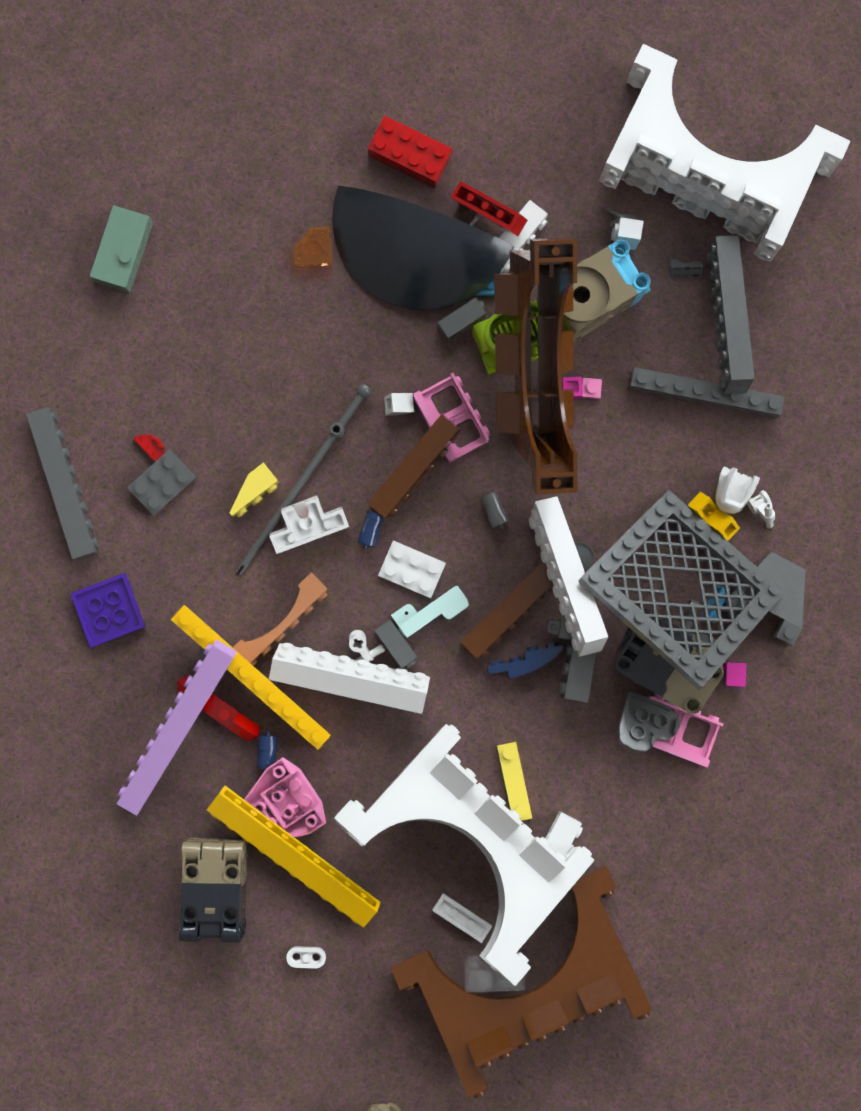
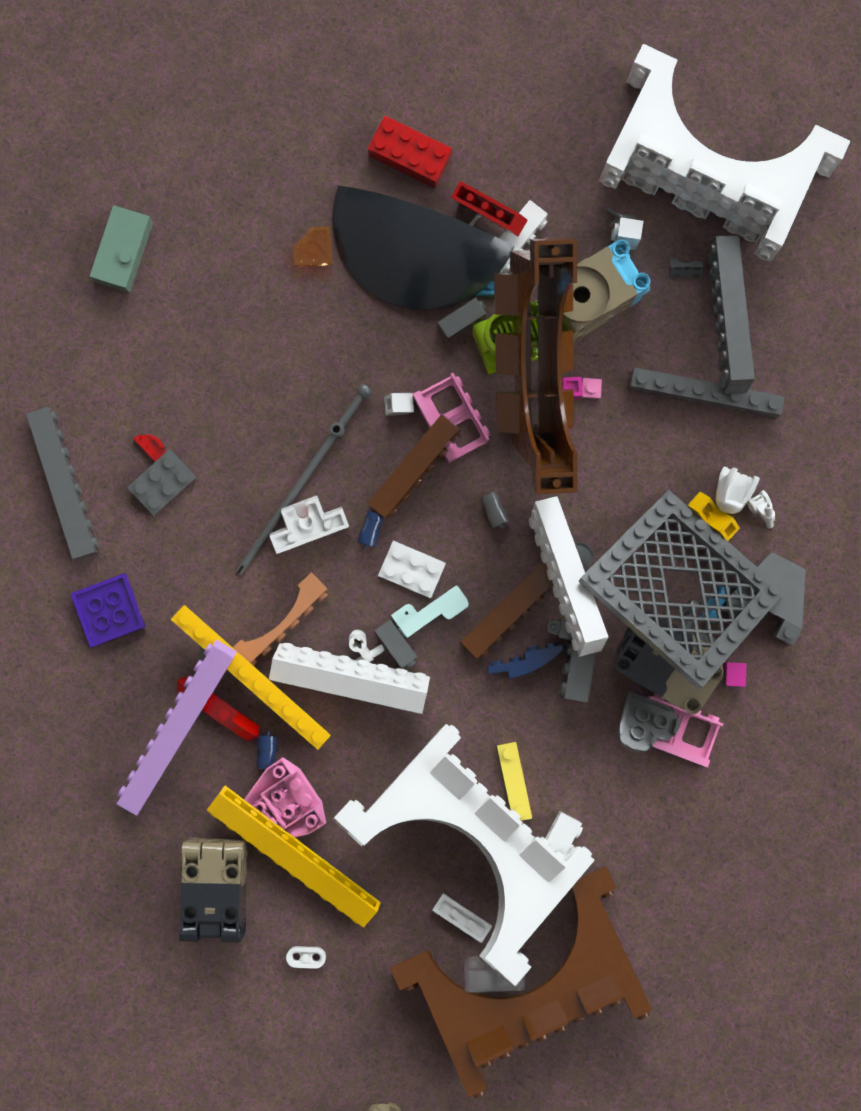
light yellow slope [230,462,279,518] -> none

